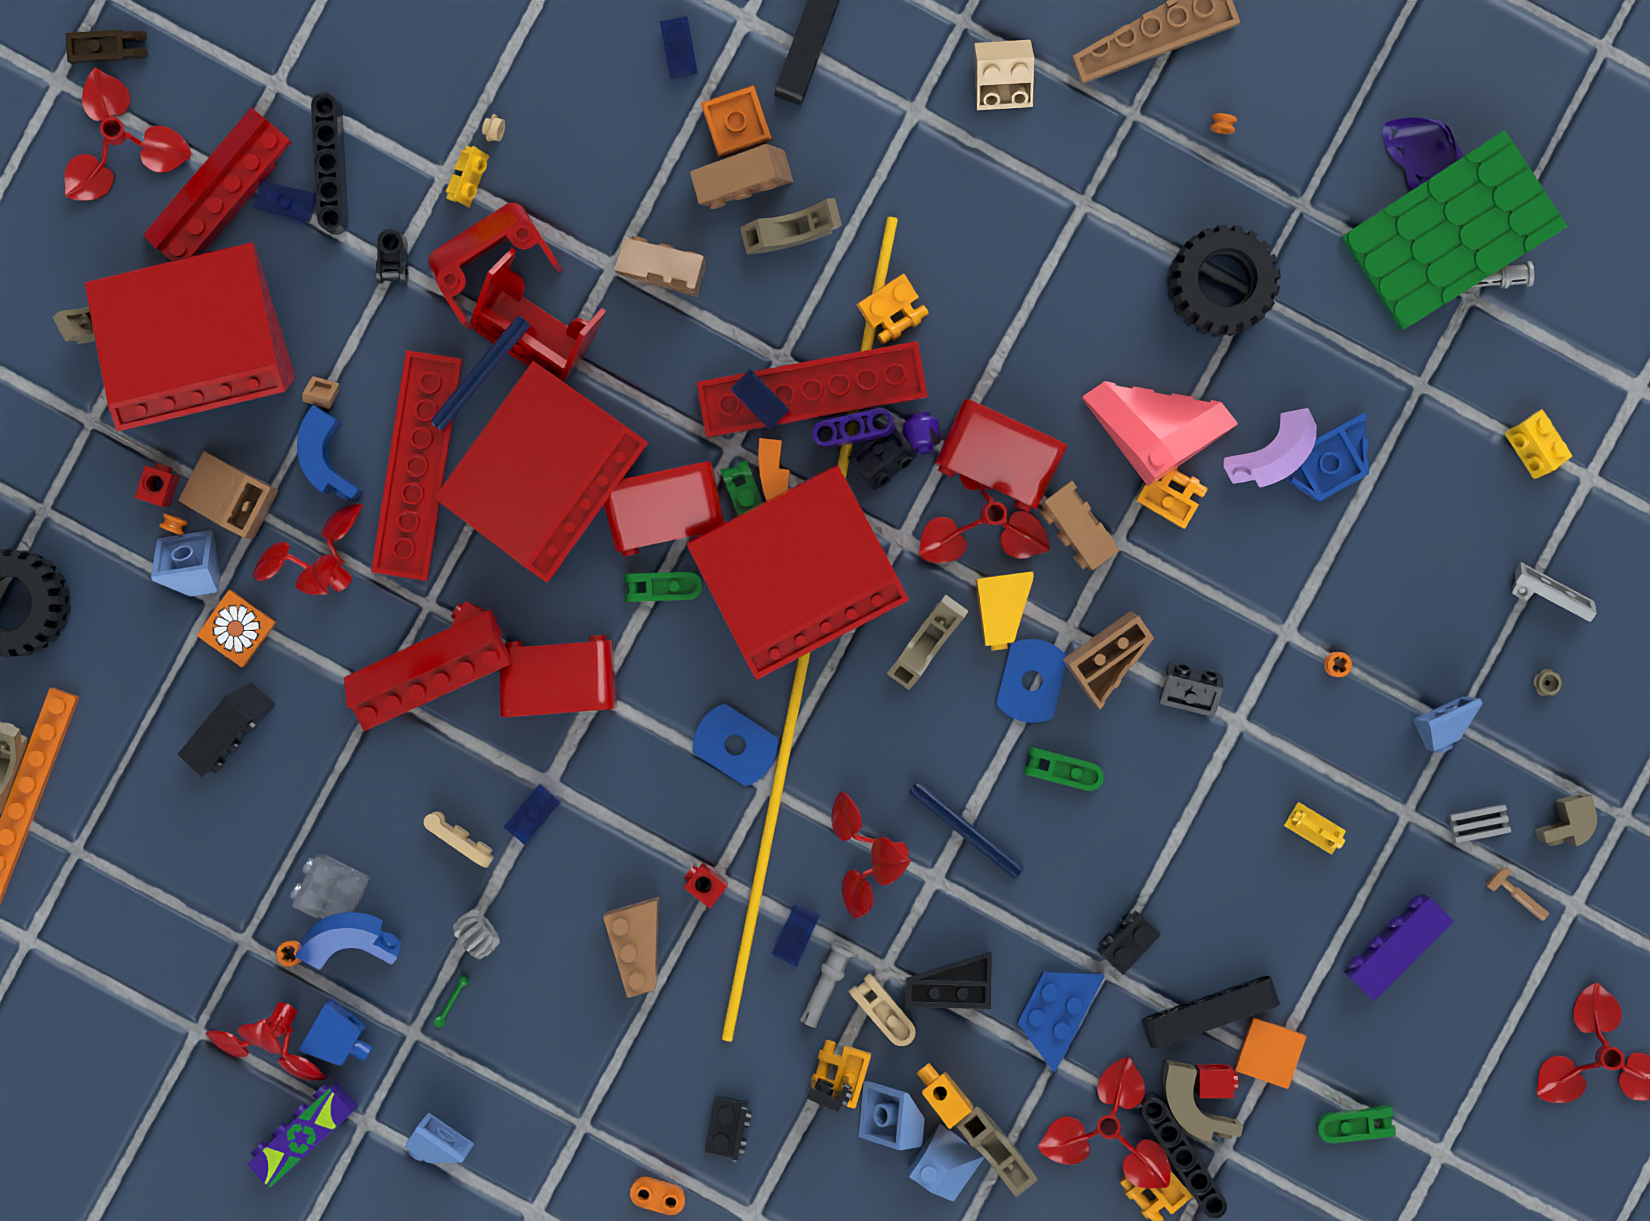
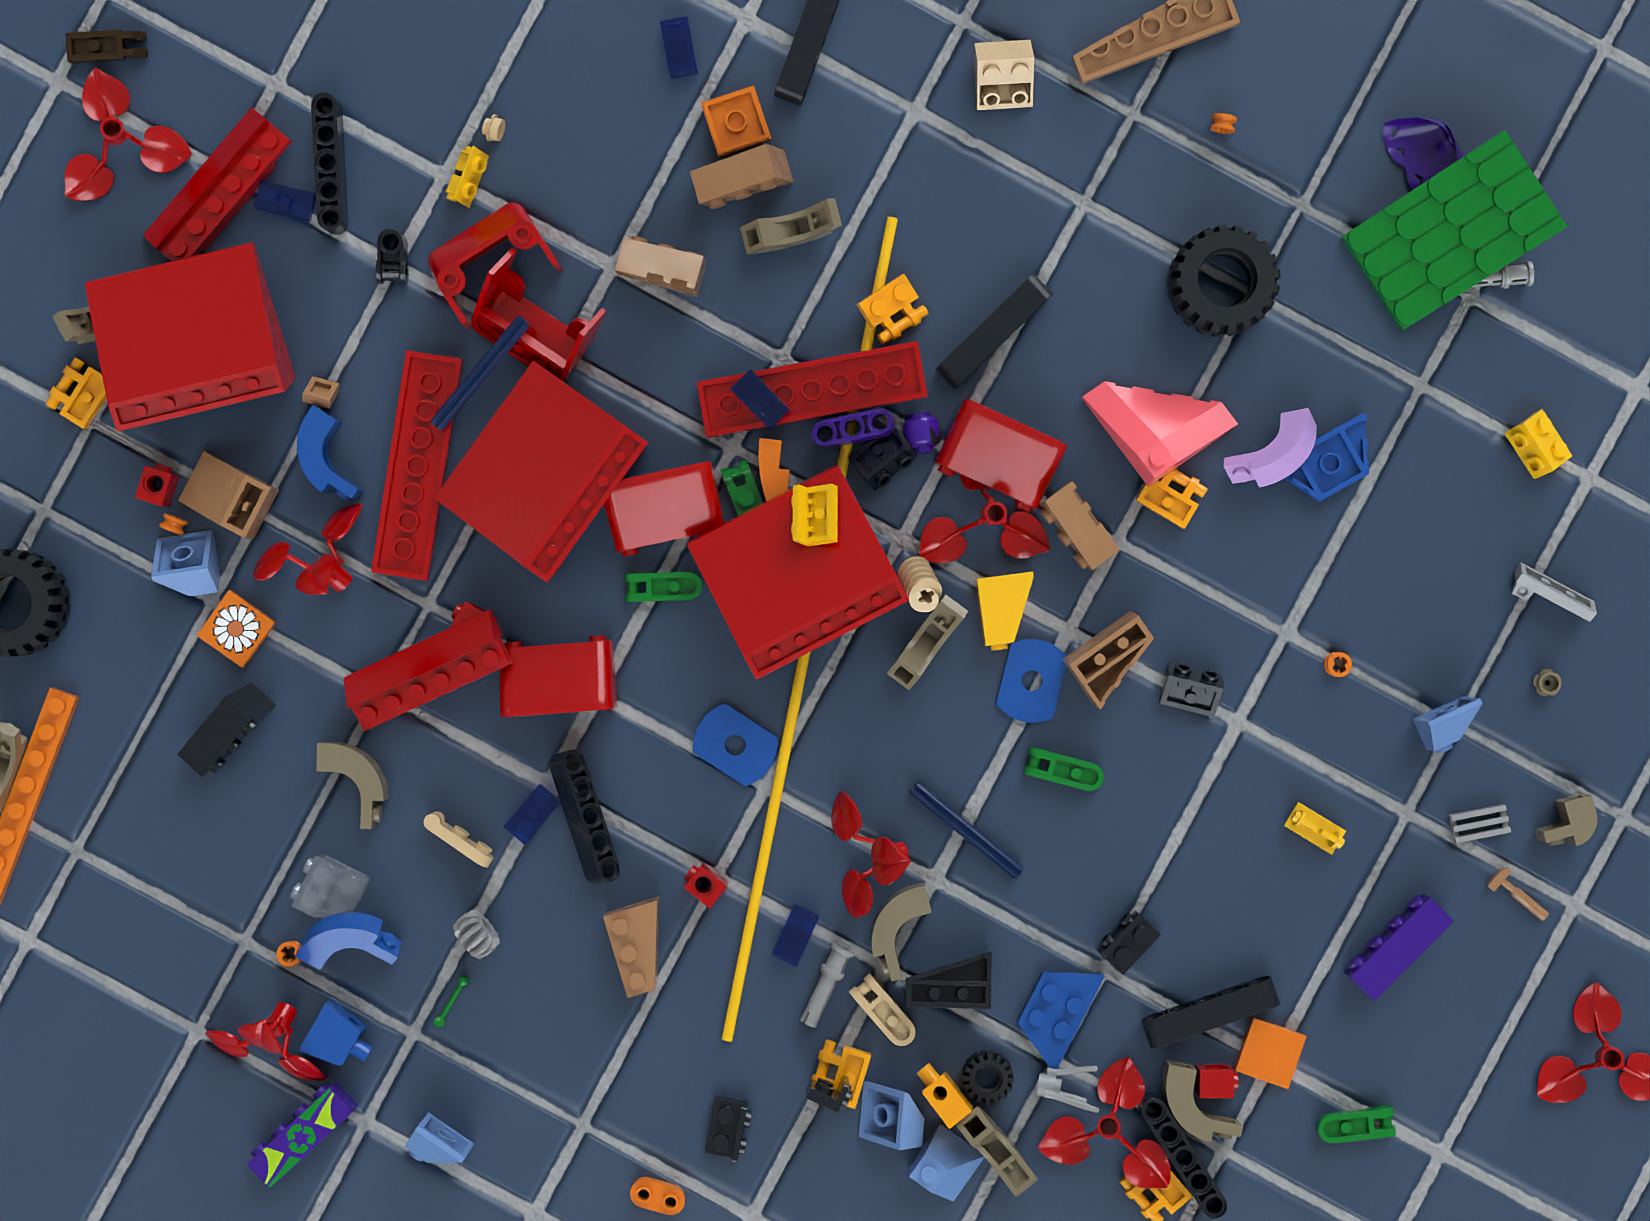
none -> light orange plate [45,357,106,430]
none -> dark tan arch [316,742,389,829]
none -> black beam [549,749,620,884]
none -> yellow bracket [791,484,838,546]
none -> dark tan arch [871,882,932,982]
none -> tan piece [897,556,942,612]
none -> black beam [935,274,1053,389]
none -> black tyre [962,1050,1014,1105]
none -> light grey plant [1037,1066,1099,1113]

